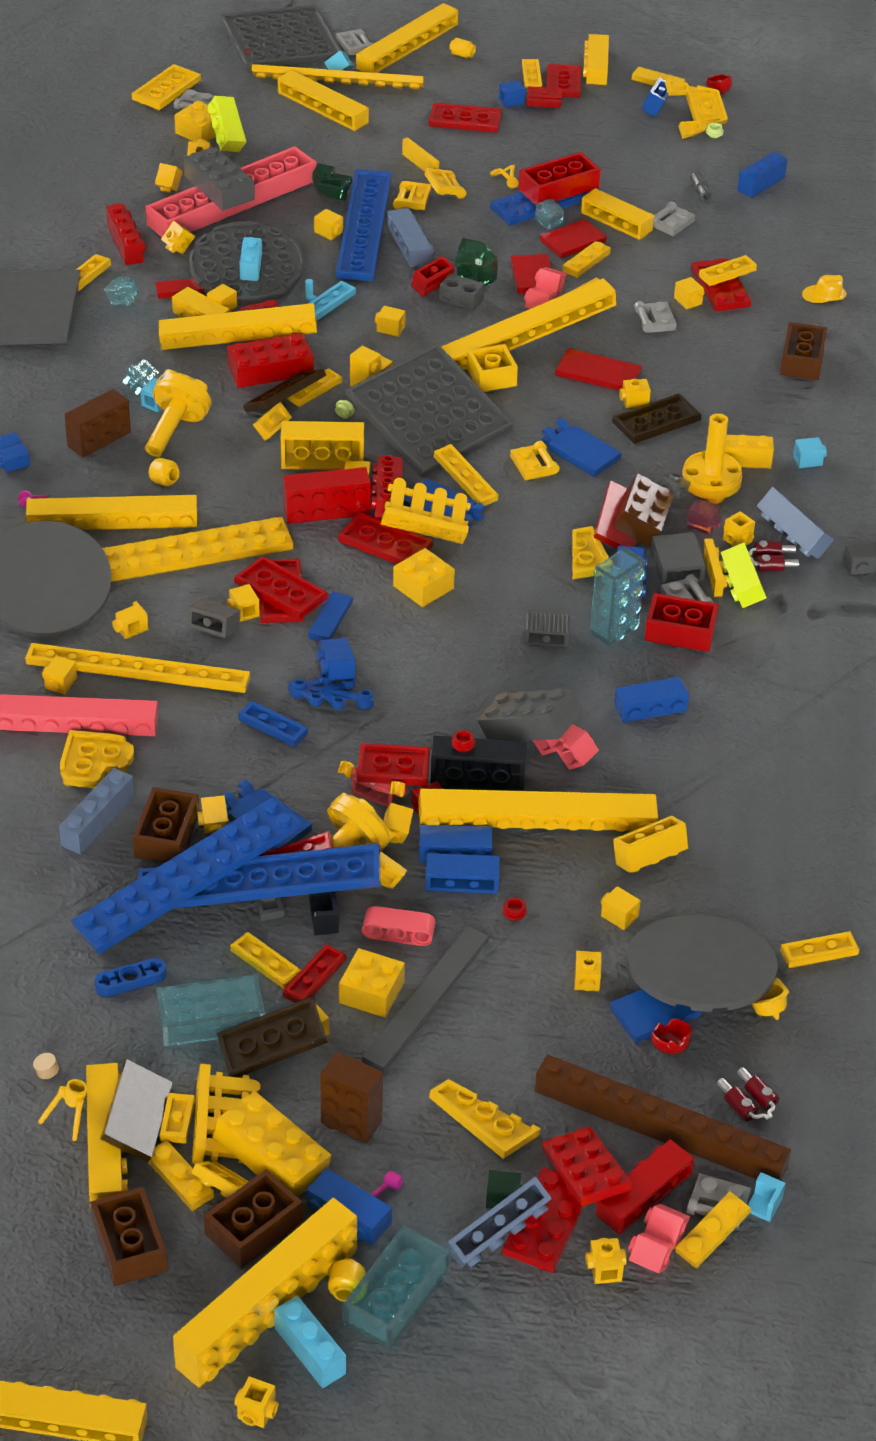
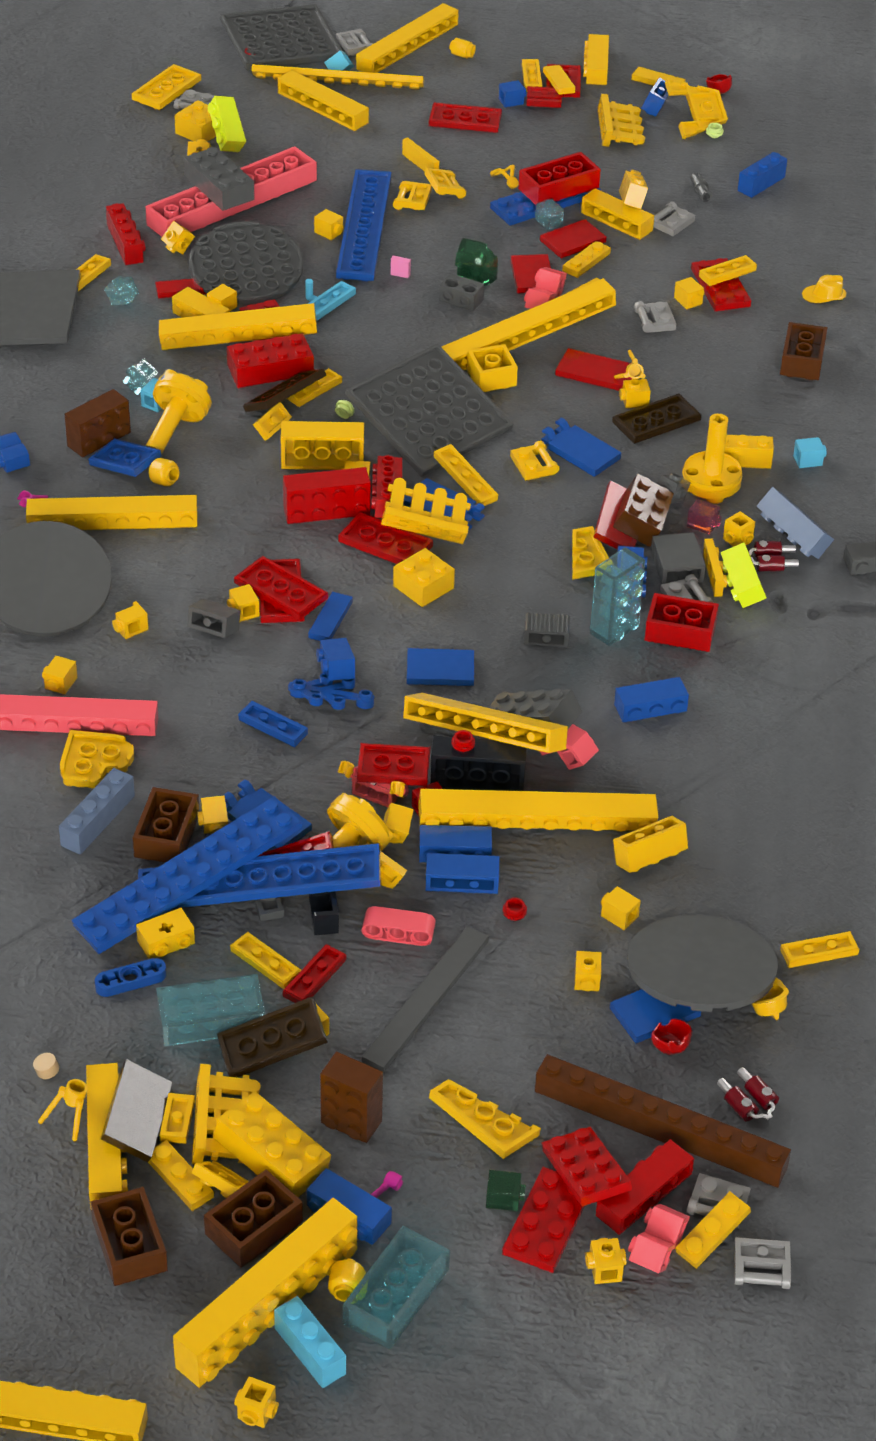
yellow plate [25,643,250,693] -> none
yellow plate [102,517,293,582] -> none
yellow brick [155,163,183,193] -> none
medium azure brick [240,237,262,281] -> none
clear green brick [312,163,353,201] -> none
yellow brick [339,948,405,1018] -> none
yellow brick [350,346,393,387] -> none
yellow brick [375,305,406,337] -> none
sand blue brick [387,208,434,267] -> none
red brick [411,256,455,297] -> none
sand blue brick [445,1176,552,1268] -> none
medium azure panel [748,1172,786,1222] -> none
none -> blue tile [88,438,162,477]
none -> yellow brick [136,908,195,959]
none -> bright pink tile [391,256,411,278]
none -> yellow brick [403,693,568,753]
none -> blue tile [407,648,474,686]
none -> yellow tile [543,65,575,95]
none -> yellow fence [597,93,645,147]
none -> yellow plant [614,350,646,379]
none -> yellow brick [619,170,648,209]
none -> light grey plate [734,1237,791,1289]

